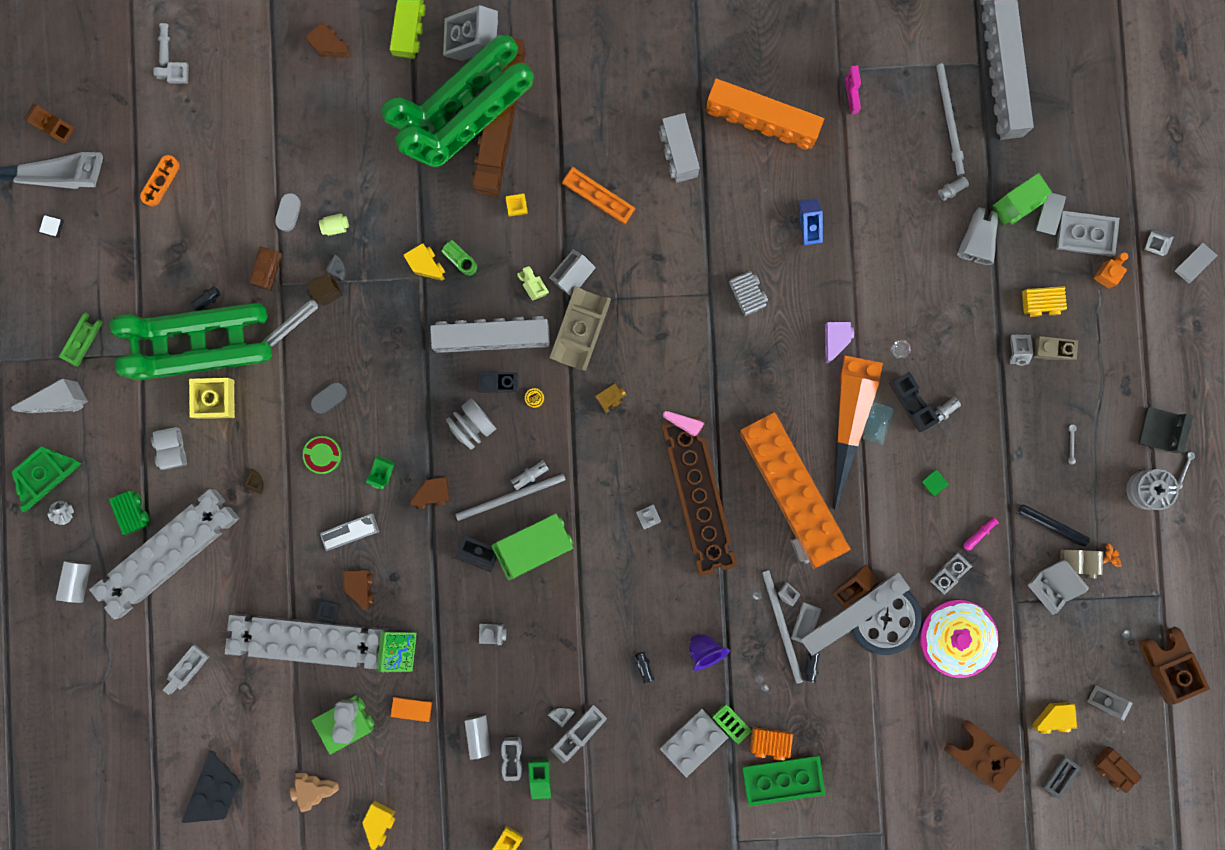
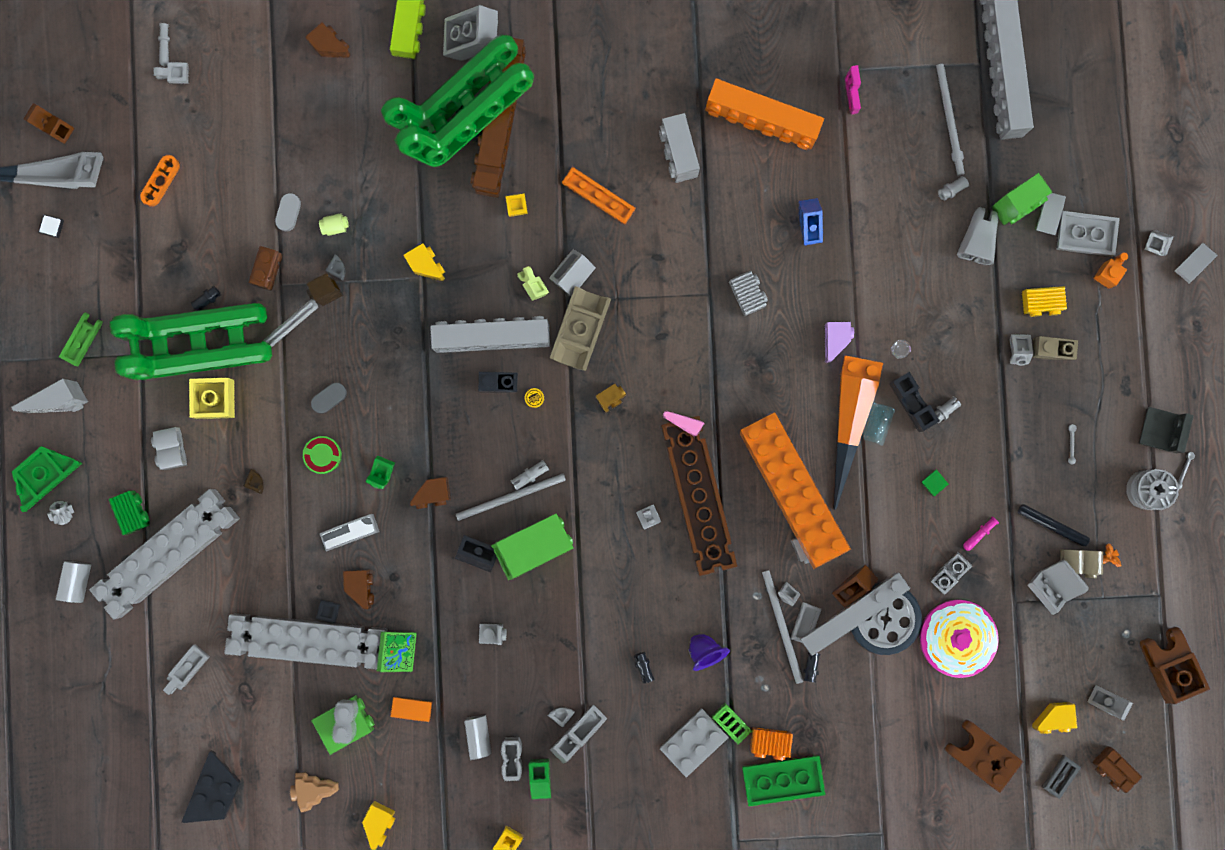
bright green piece [441,240,477,276] -> none
light grey wheel [446,398,497,450] -> none

